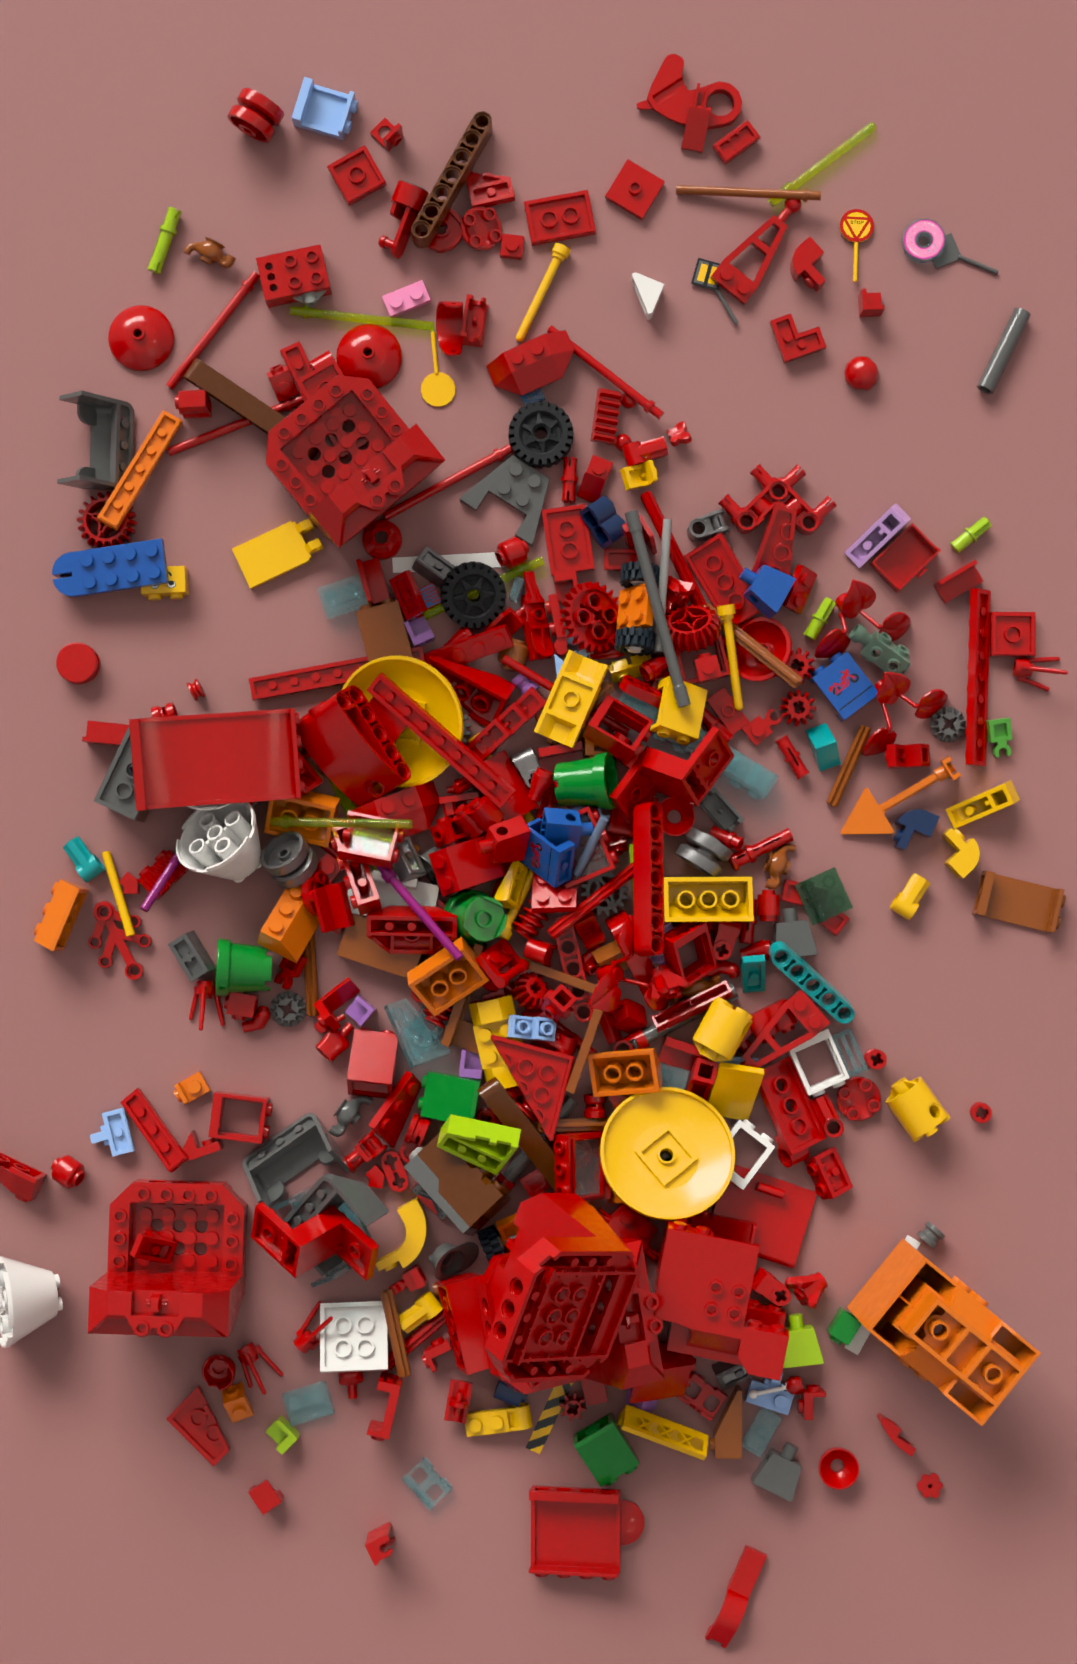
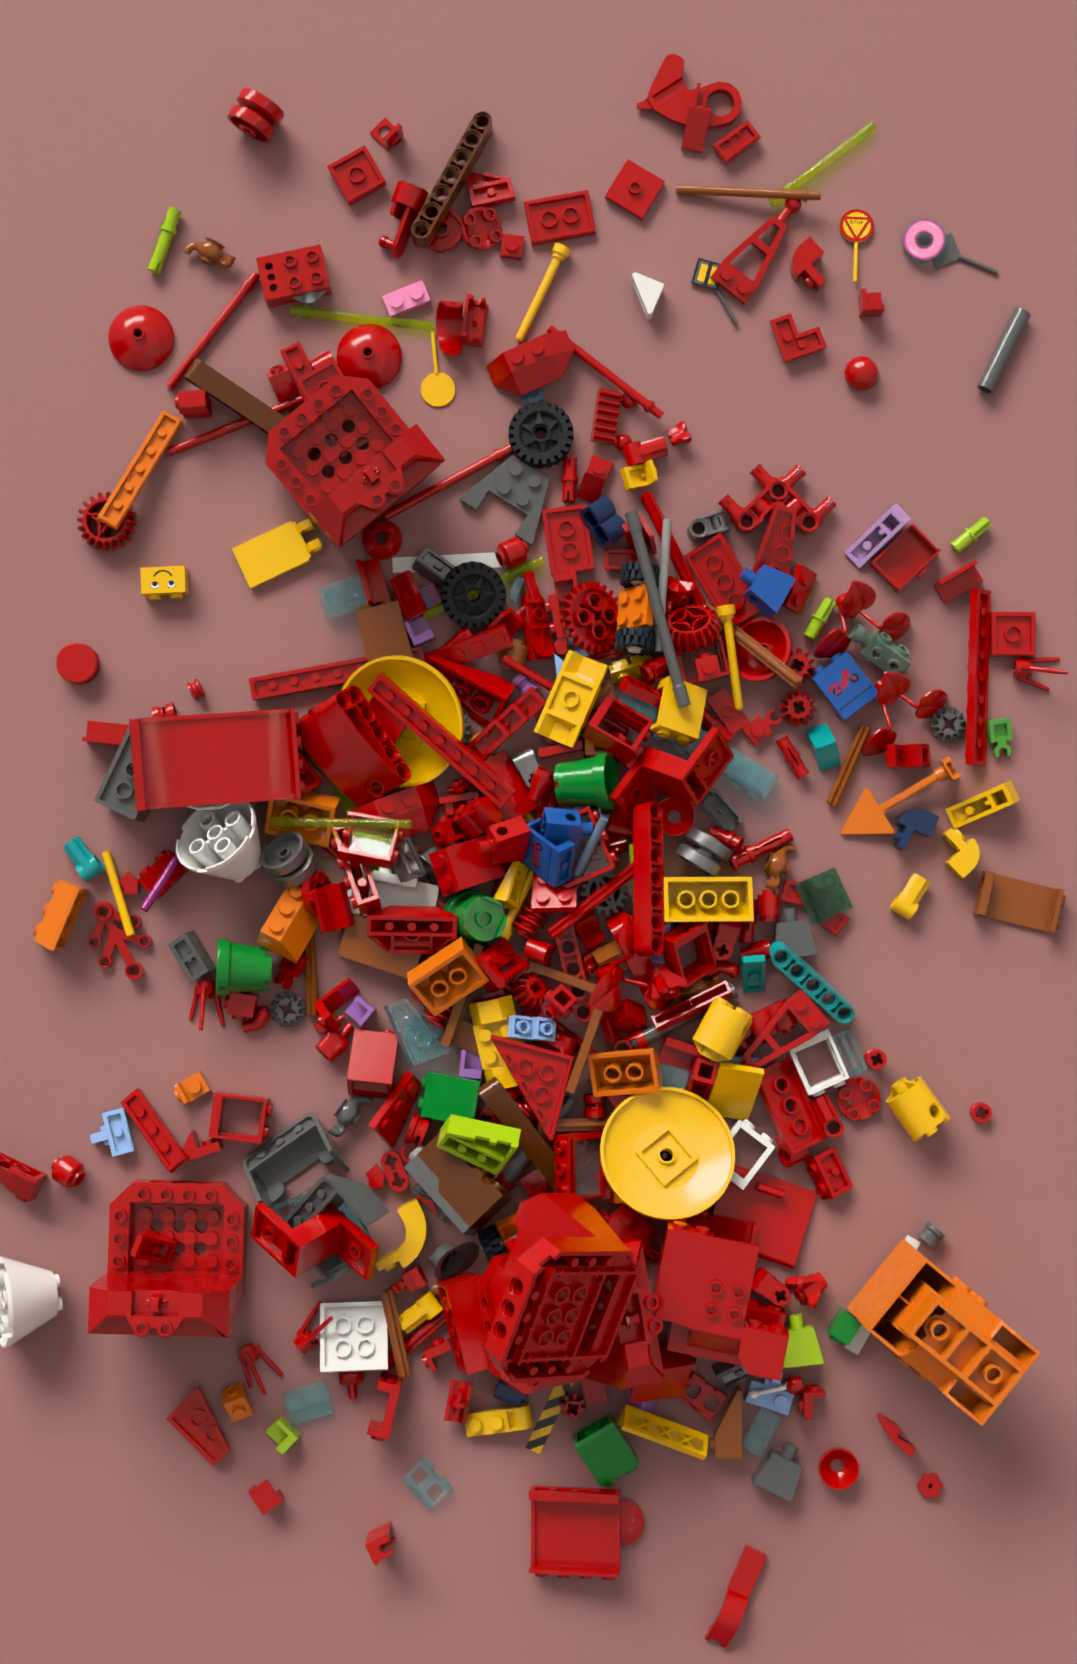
blue plate [52,538,169,597] -> none
dark grey windscreen [57,391,134,490] -> none
red hair [202,1354,236,1391] -> none
light blue panel [292,77,358,141] -> none
red plate [315,852,341,883] -> none
red connector [344,1130,388,1174] -> none
magenta bar [375,866,463,961] -> none

